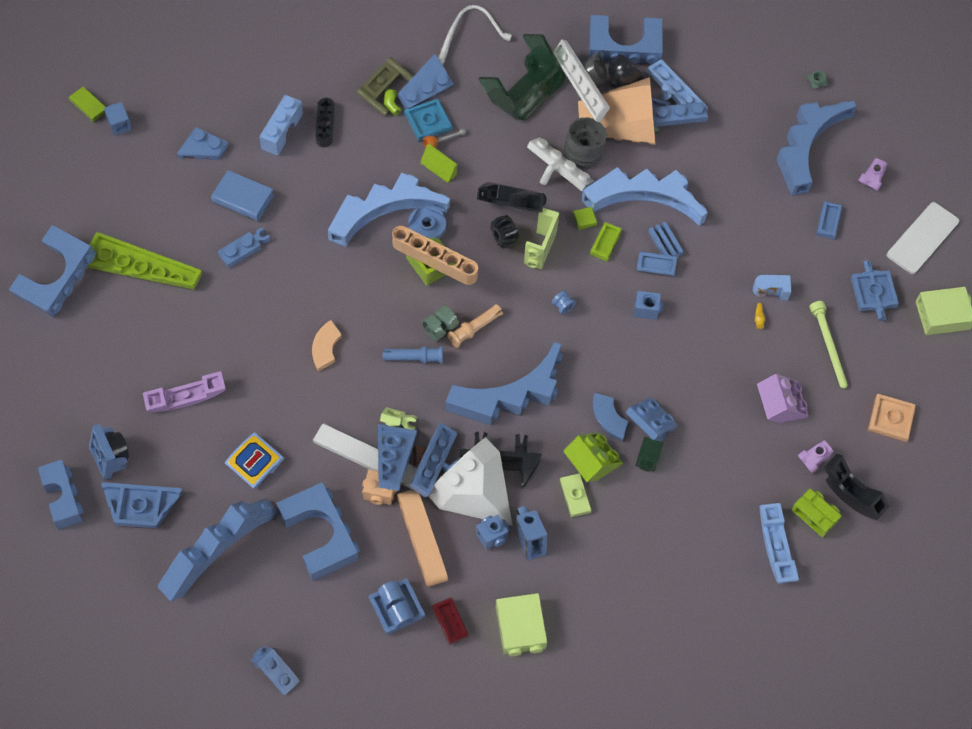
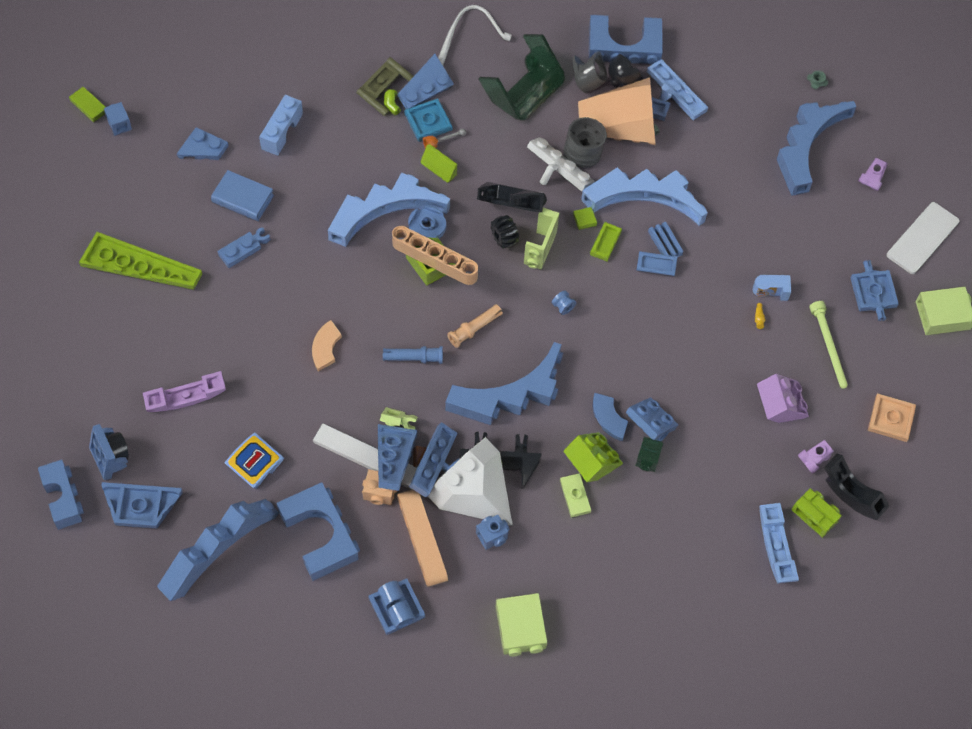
medium blue arch [9,225,96,317] -> none
medium blue bracket [250,646,299,695] -> none
black beam [315,98,335,147] -> none
sand green wheel [422,305,459,341] -> none
dark red plate [432,597,469,645] -> none
medium blue torso [516,506,547,560] -> none
white tile [553,39,610,122] -> none
medium blue brick [634,291,663,320] -> none
medium blue plate [652,102,708,127] -> none
medium blue tile [816,201,843,240] -> none

